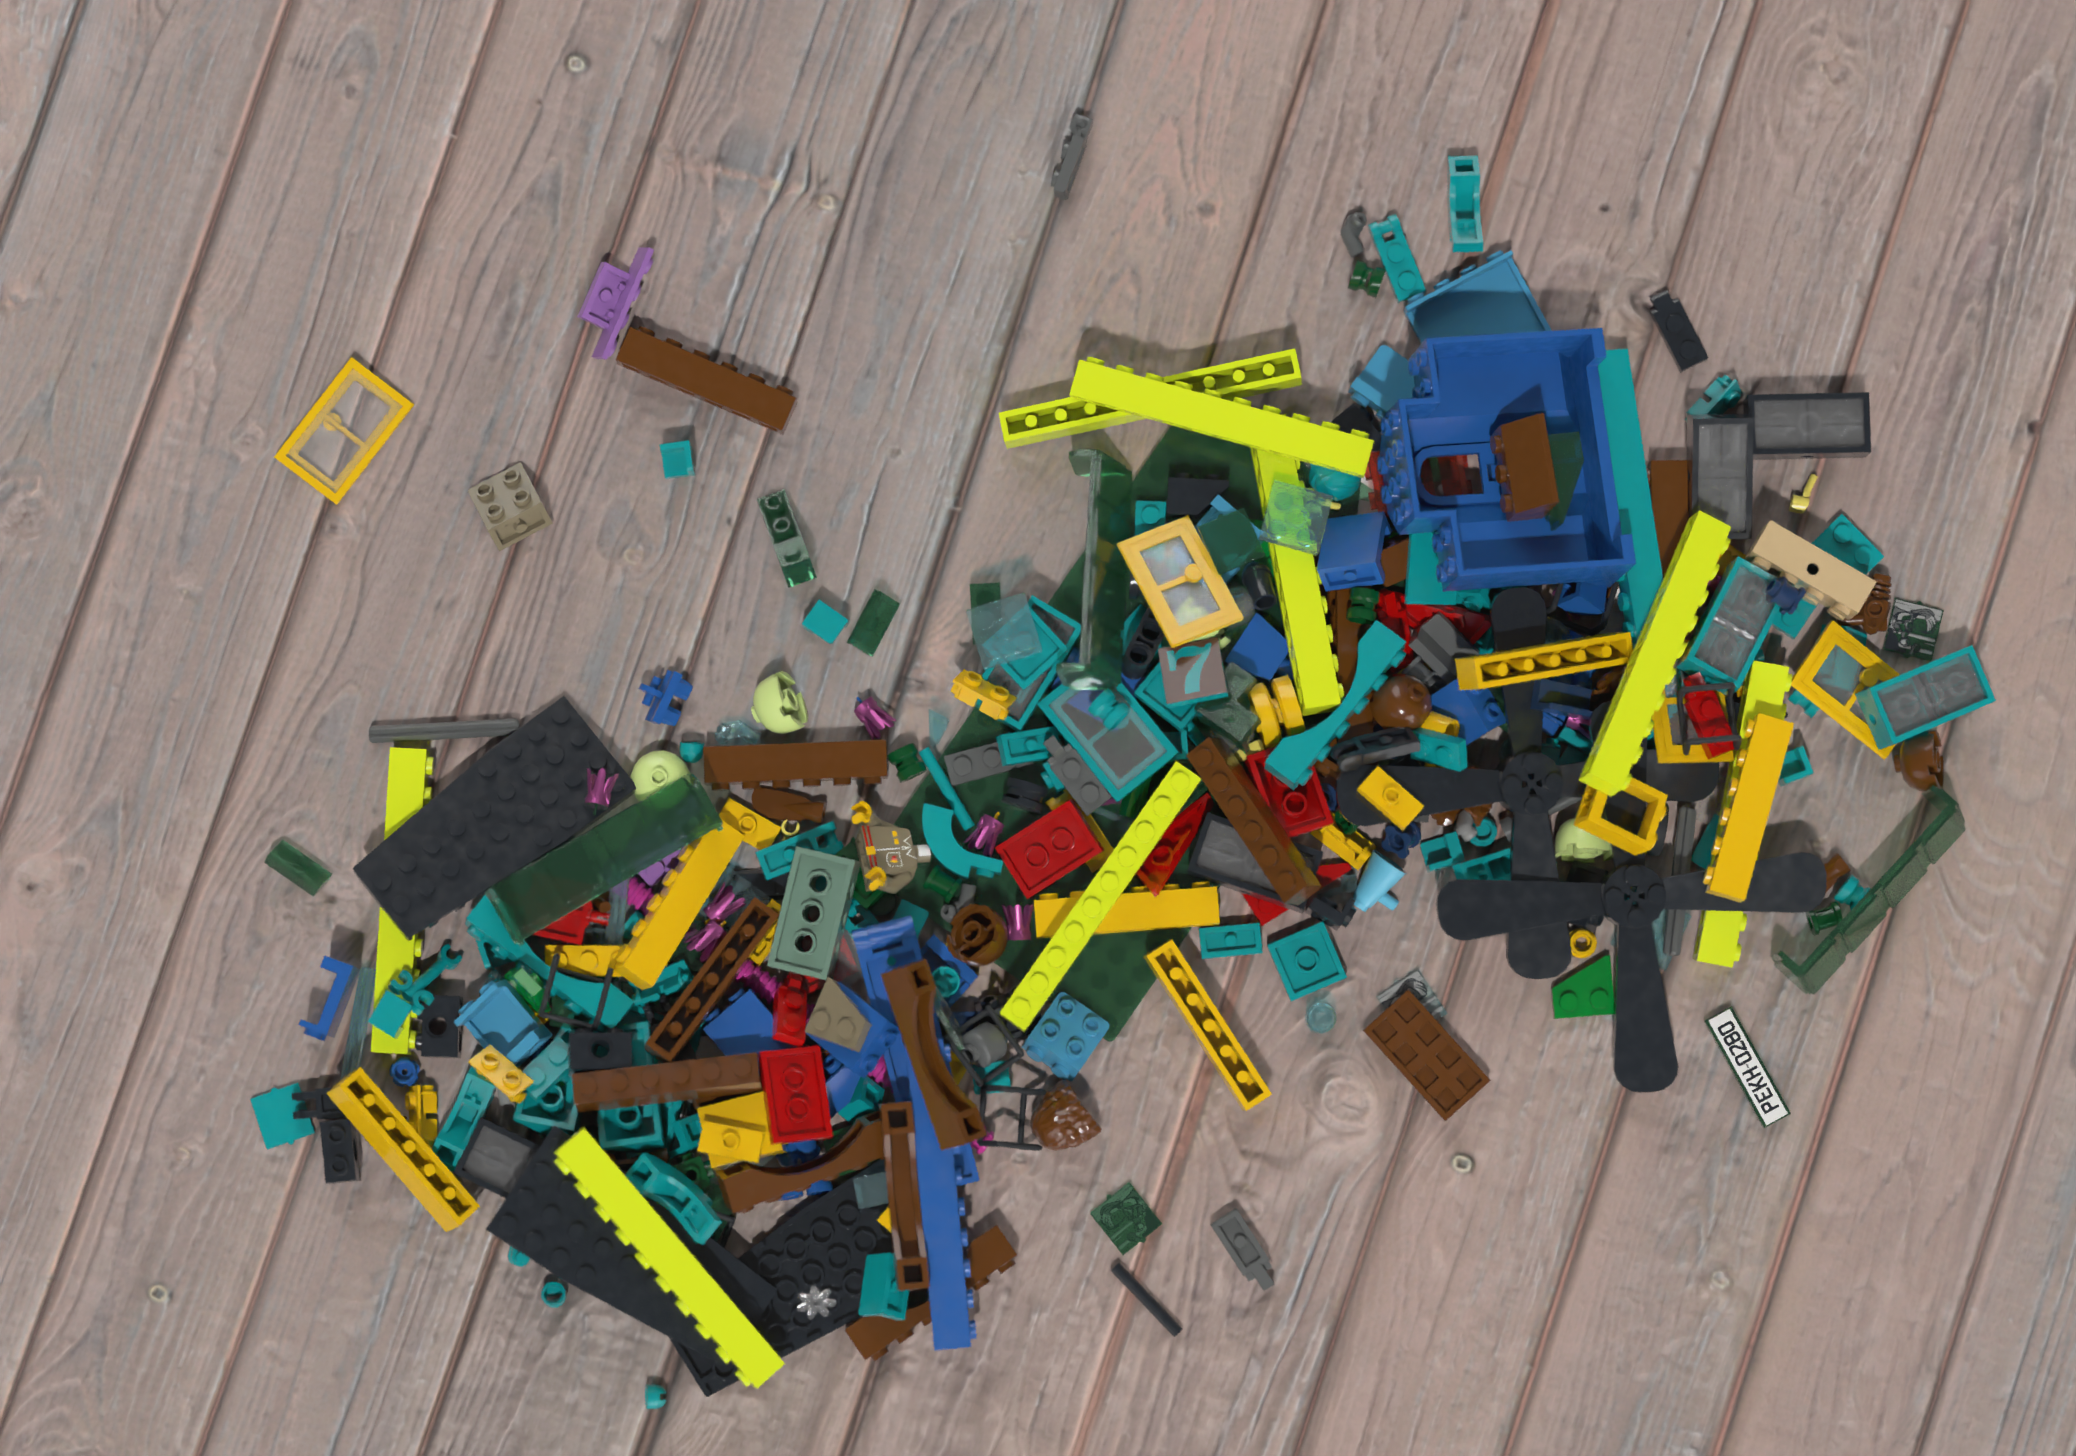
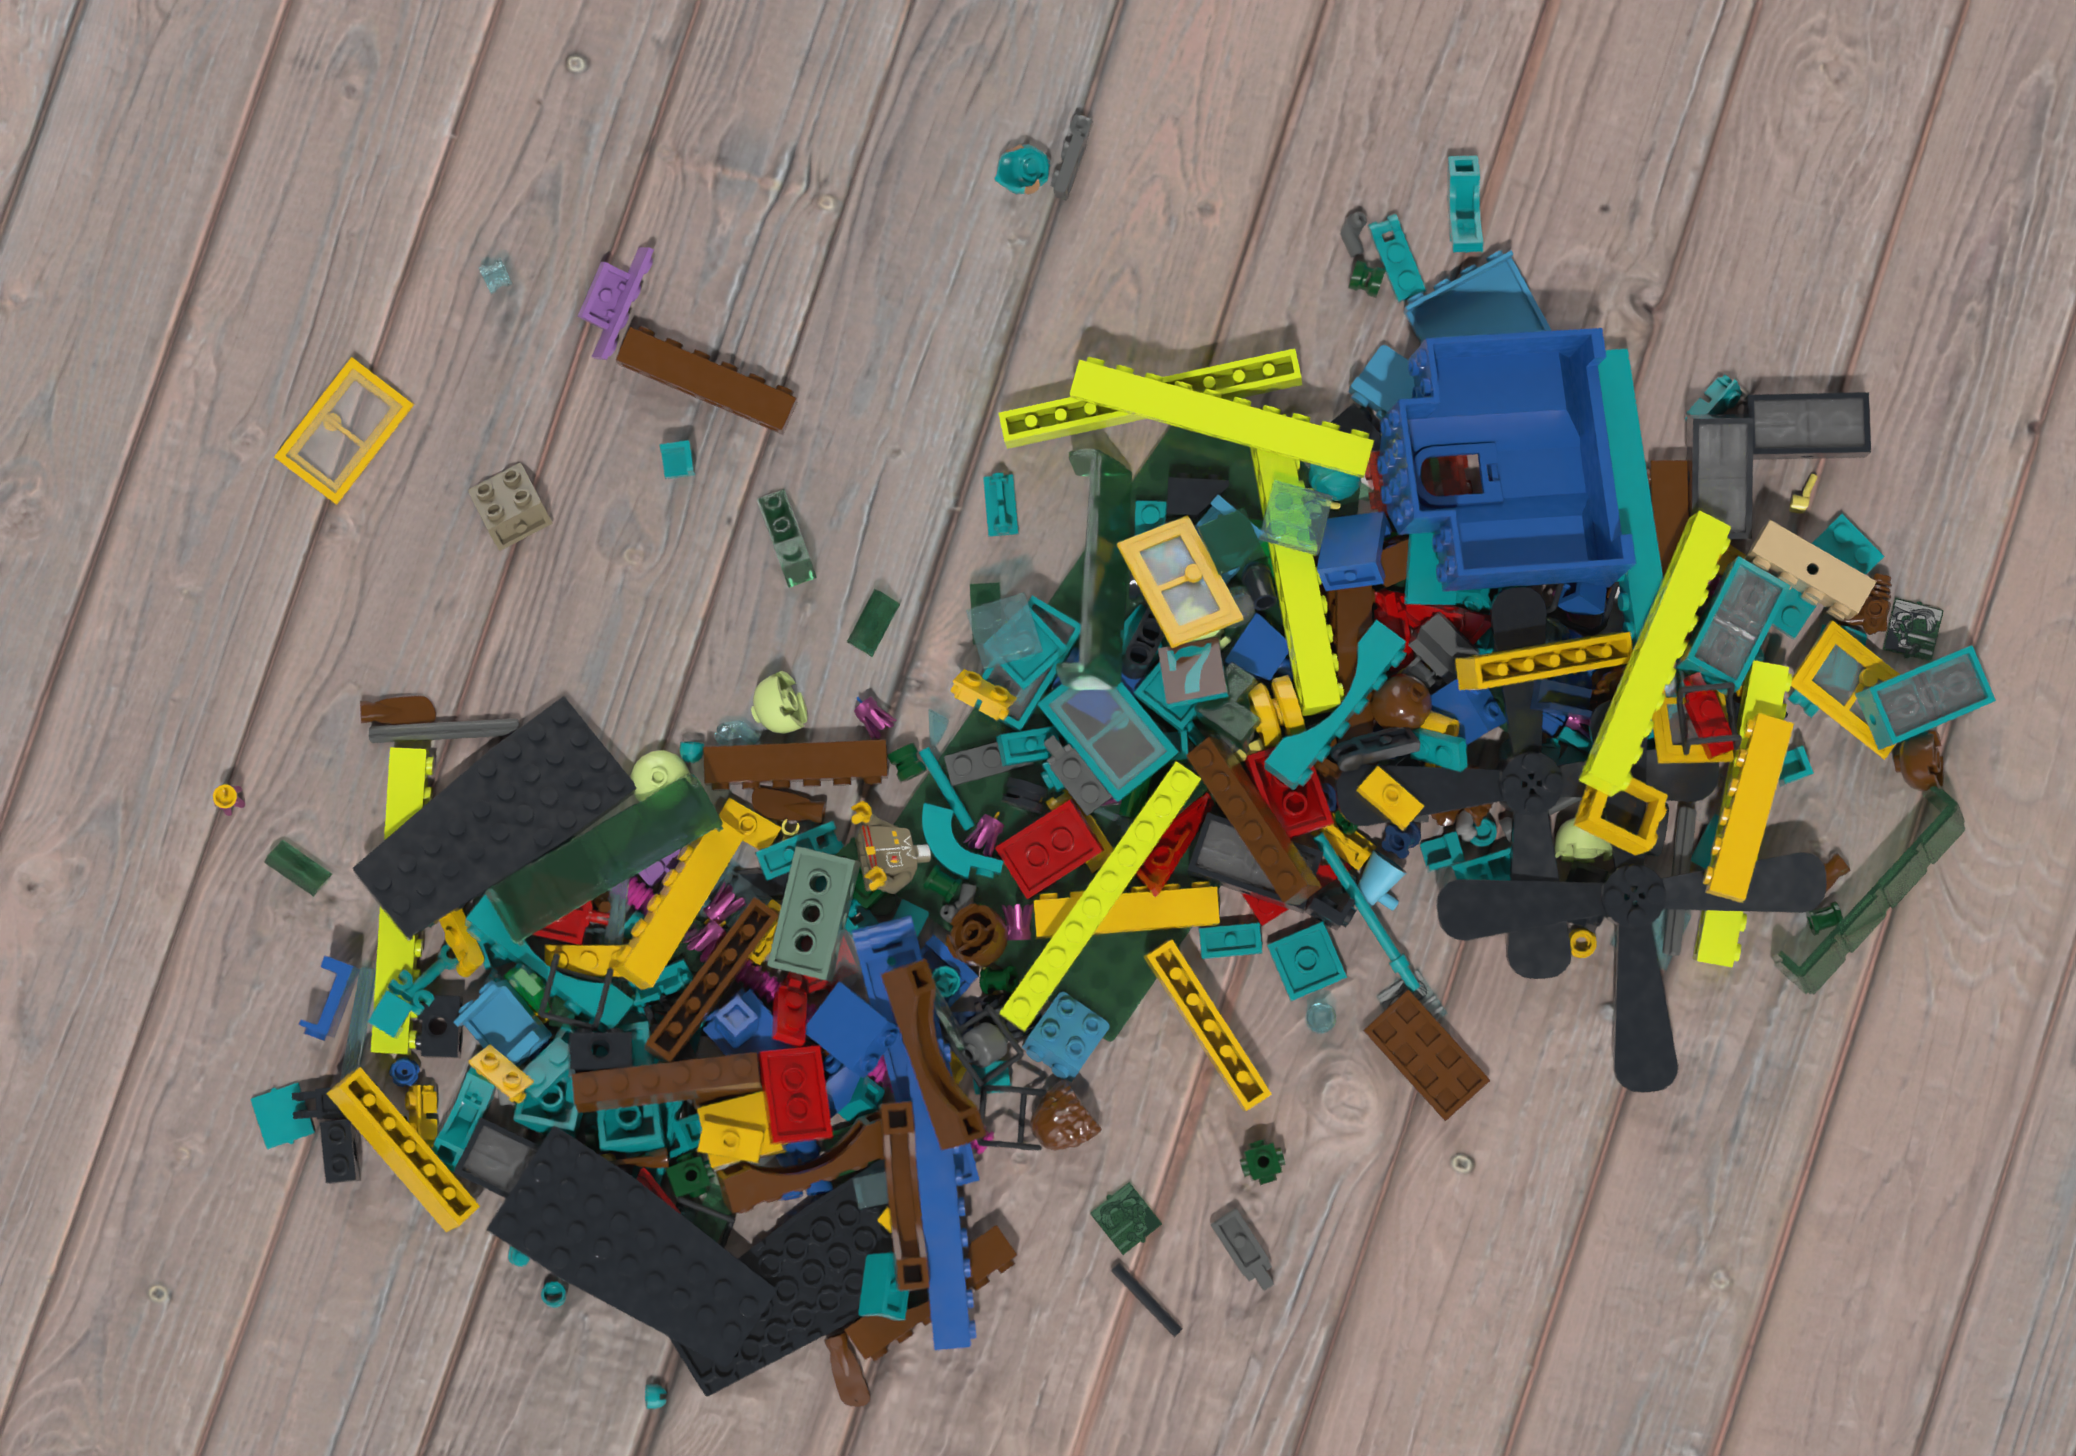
neon yellow brick [553,1128,785,1388] -> none
flat silver piece [584,768,619,815] -> none
teal arch [625,1152,722,1244] -> none
blue hips [639,670,693,726] -> none
clear plant [797,1285,837,1319] -> none
teal panel [802,599,850,644] -> none
dark tan wing [804,977,872,1053] -> none
teal wheel [1088,688,1131,731] -> none
dark green wheel [1346,587,1380,625] -> none
reddish brown slope [1490,413,1559,522] -> none
clear green slope [1544,432,1584,531] -> none
green wing [1551,955,1615,1019] -> none
black hinge [1650,290,1708,373] -> none
tile [1704,1006,1791,1128] -> none
dark blue brick [1765,576,1806,615] -> none
teal wheel [1833,875,1876,917] -> none
none -> yellow piece [213,785,245,816]
none -> reddish brown piece [360,696,436,725]
none -> yellow plate [439,909,484,977]
none -> clear light blue wheel [478,258,513,295]
none -> blue brick [714,996,758,1050]
none -> reddish brown piece [824,1332,870,1407]
none -> dark green bush [979,966,1019,994]
none -> teal hinge [983,473,1019,537]
none -> teal hair [994,144,1050,195]
none -> dark green brick [1239,1139,1286,1185]
none -> teal bar [1313,832,1421,992]

